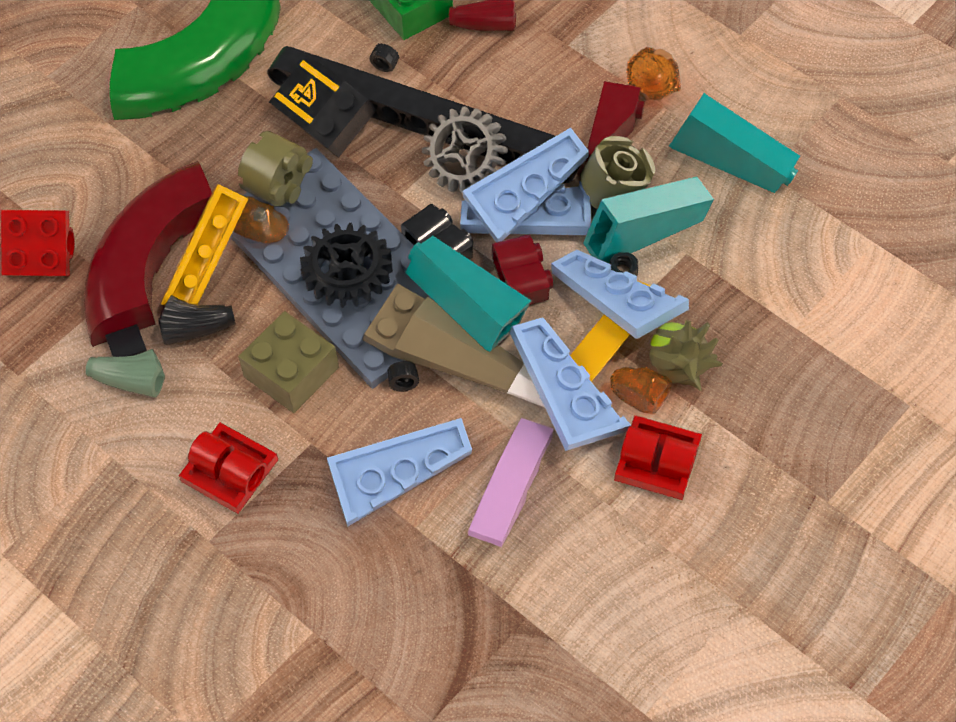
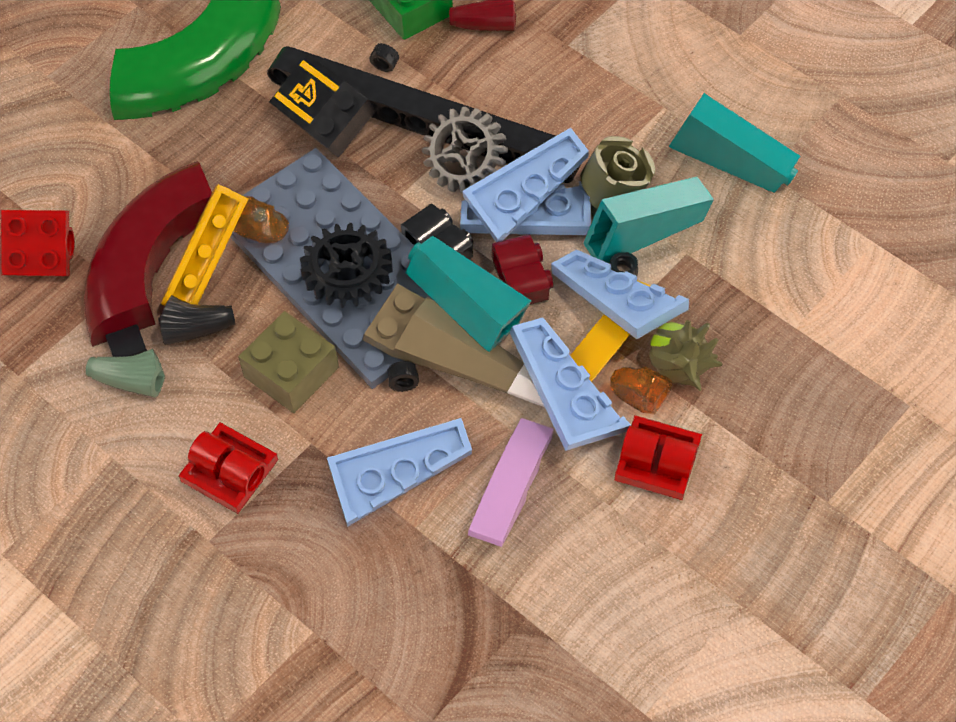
olive brick [238,131,313,206] -> none
dark red slope [585,81,645,165] -> none
clear orange hair [626,47,681,100] -> none

